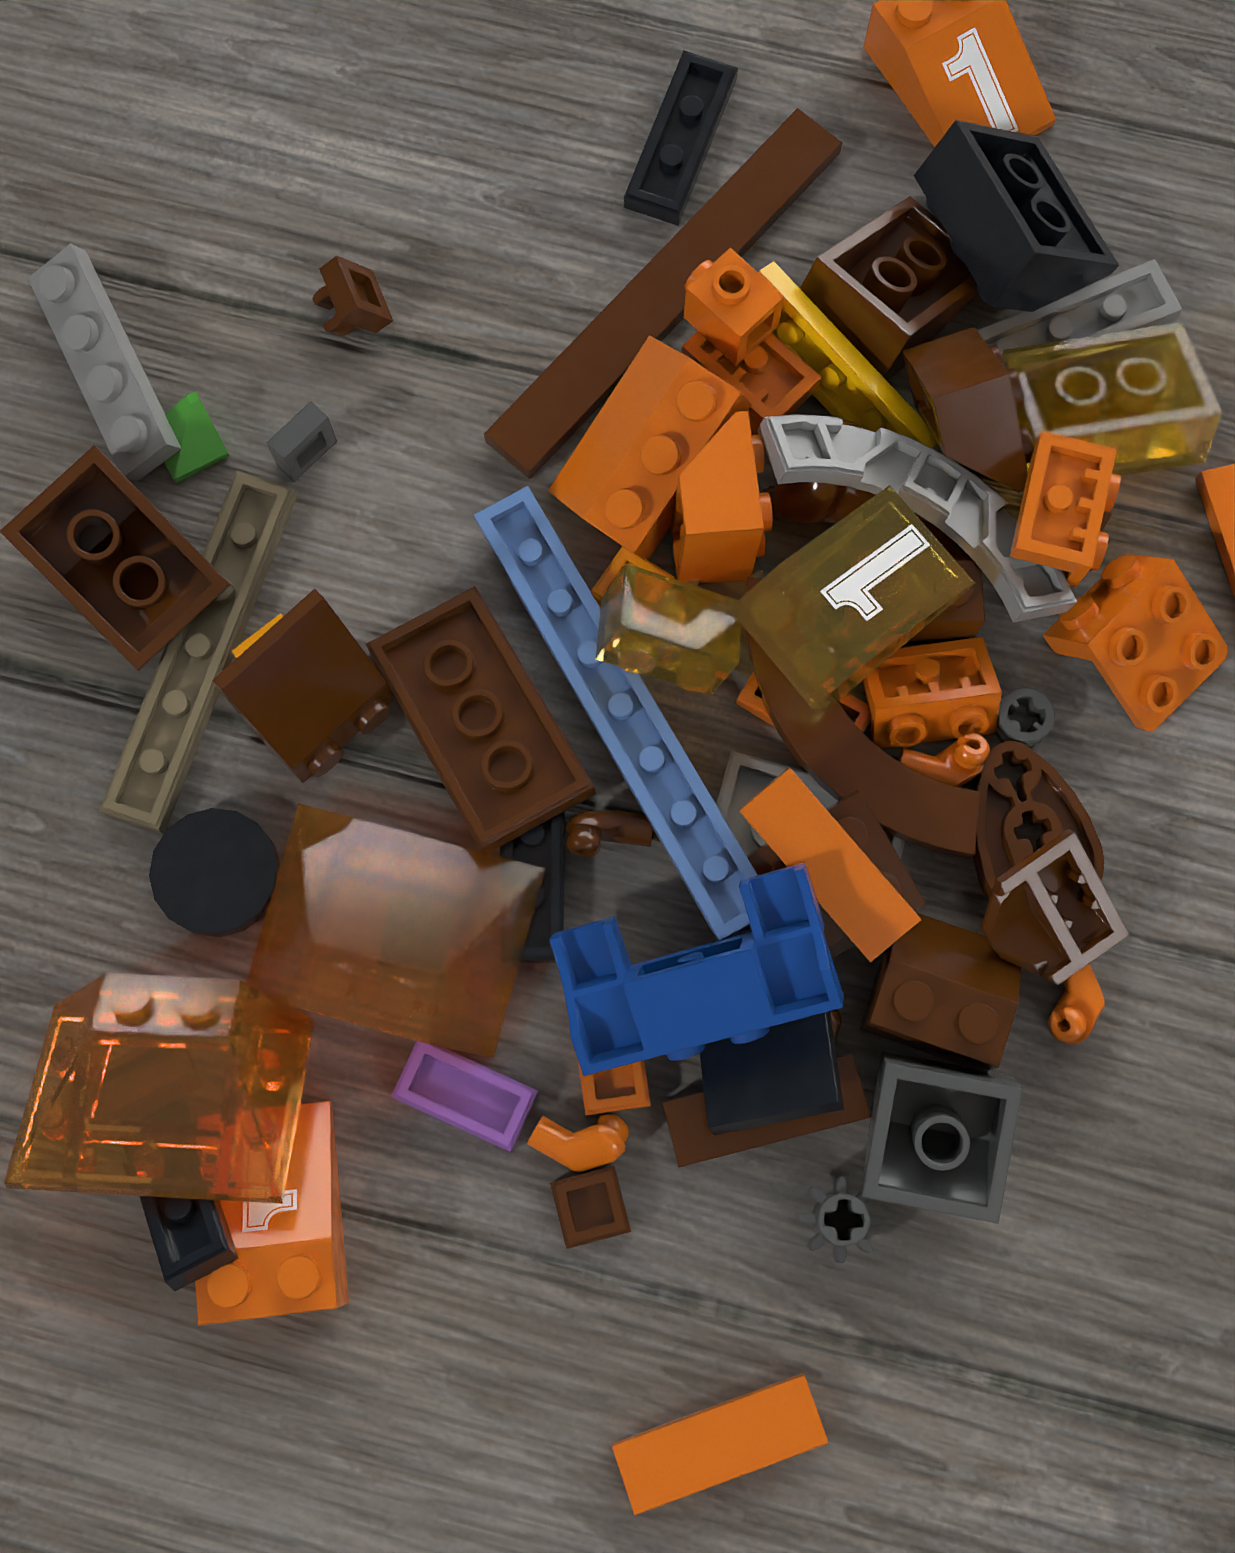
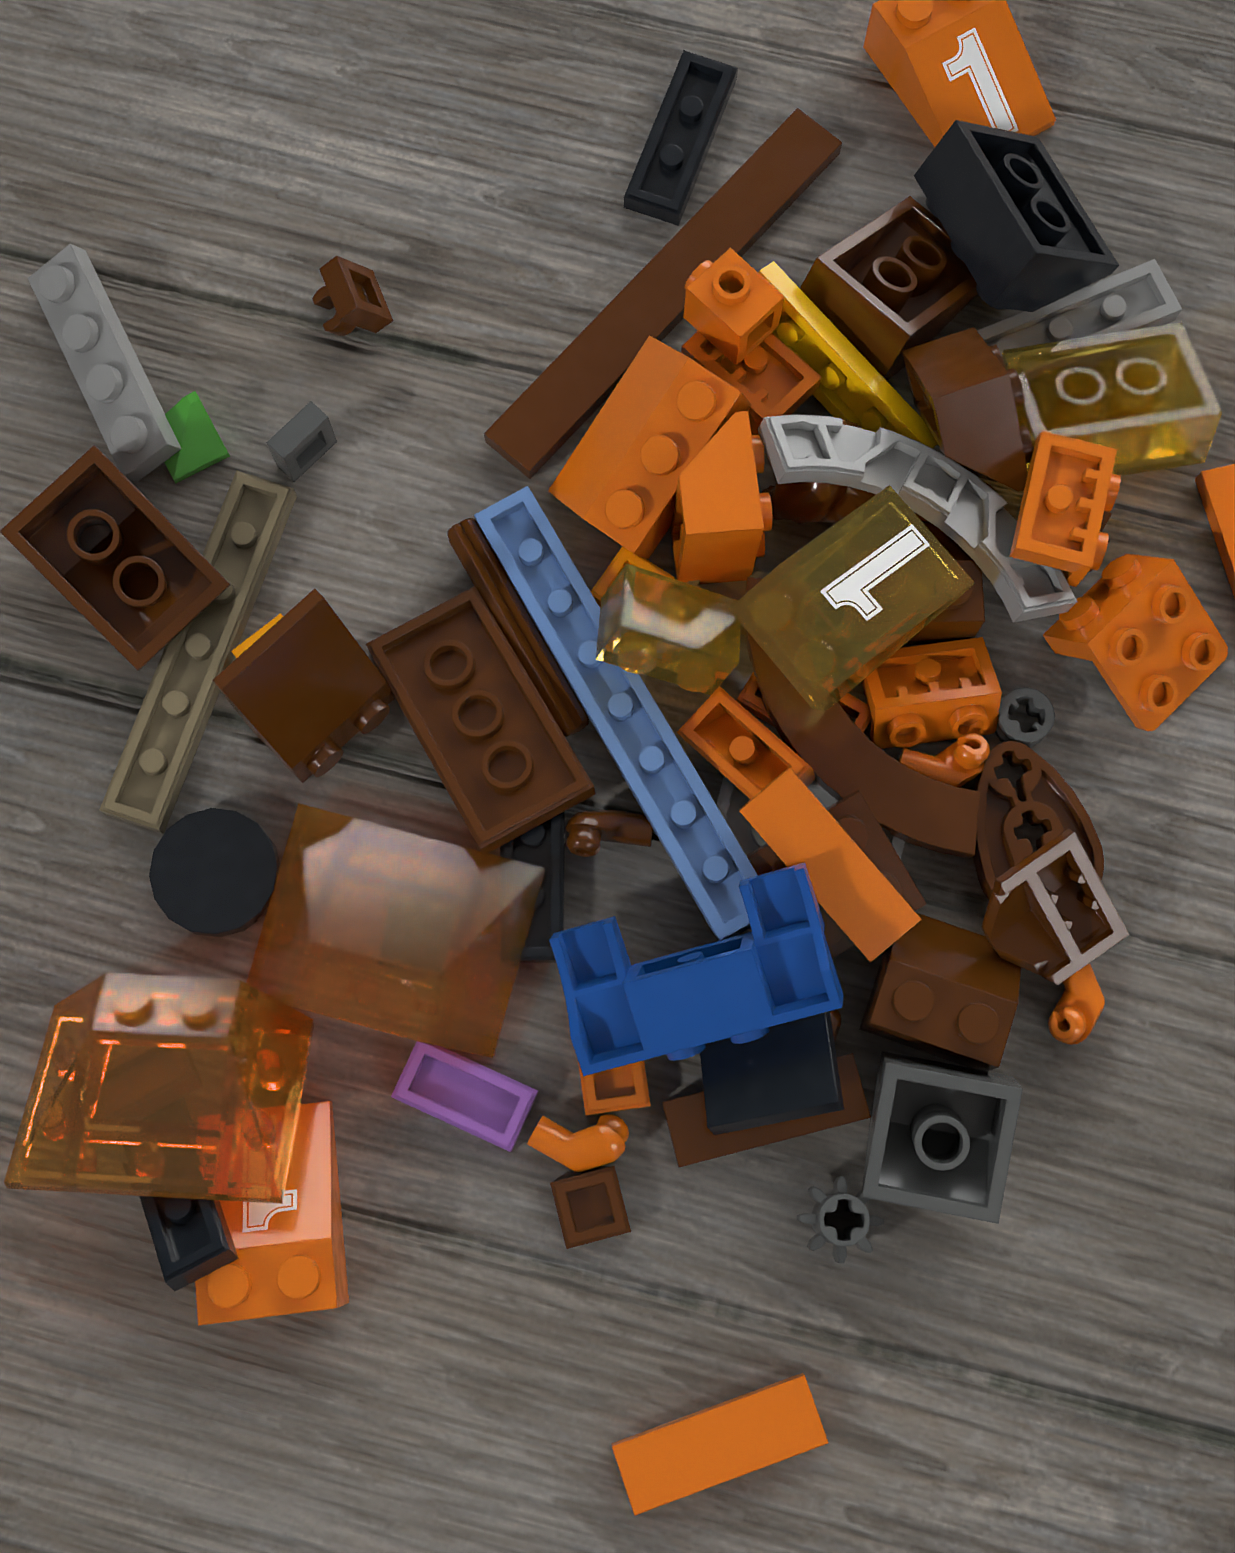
none -> reddish brown axle [447,518,589,737]
none -> orange slope [676,686,815,800]

